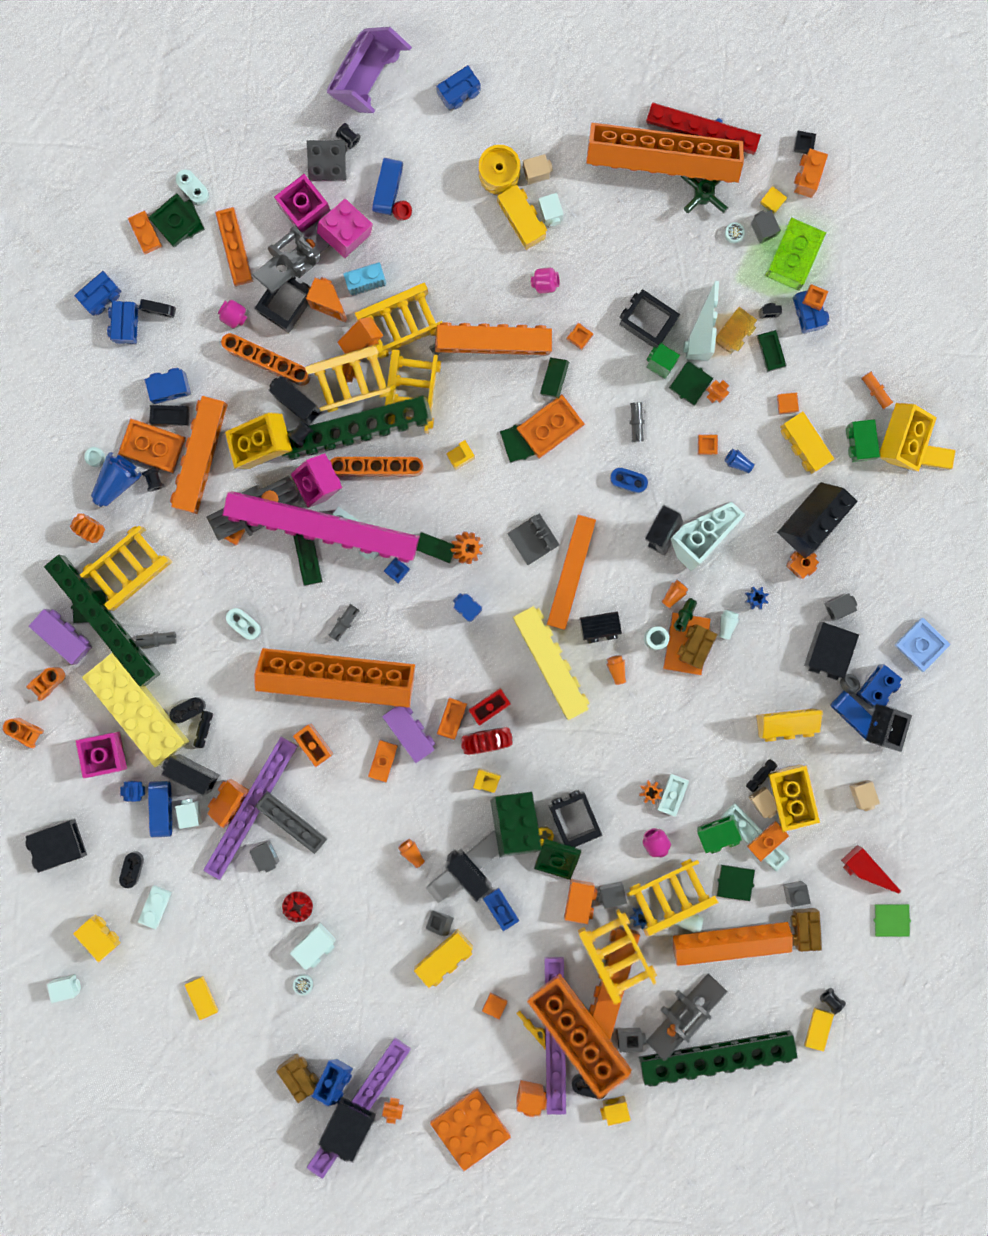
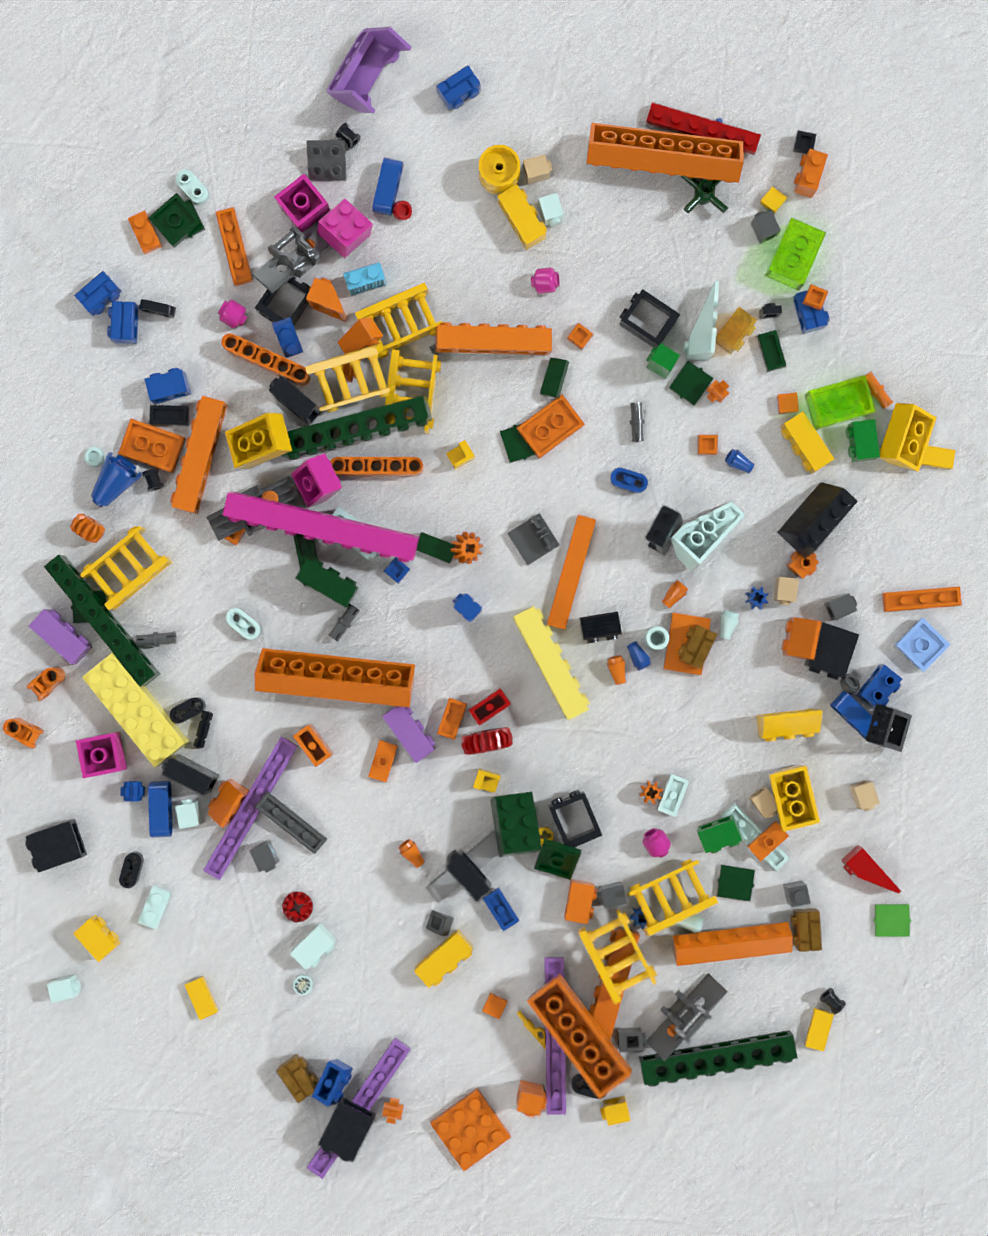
black bush [288,420,314,446] -> none
dark green axle [674,598,697,632] -> none
light aqua tile [725,222,745,243] -> none
black axle [746,759,778,792] -> none
none -> blue plate [272,317,303,358]
none -> dark green brick [295,557,359,608]
none -> blue cone [627,641,652,671]
none -> tan brick [773,577,799,606]
none -> orange slope [781,617,822,660]
none -> clear neon green brick [804,375,876,431]
none -> orange tile [882,586,962,612]

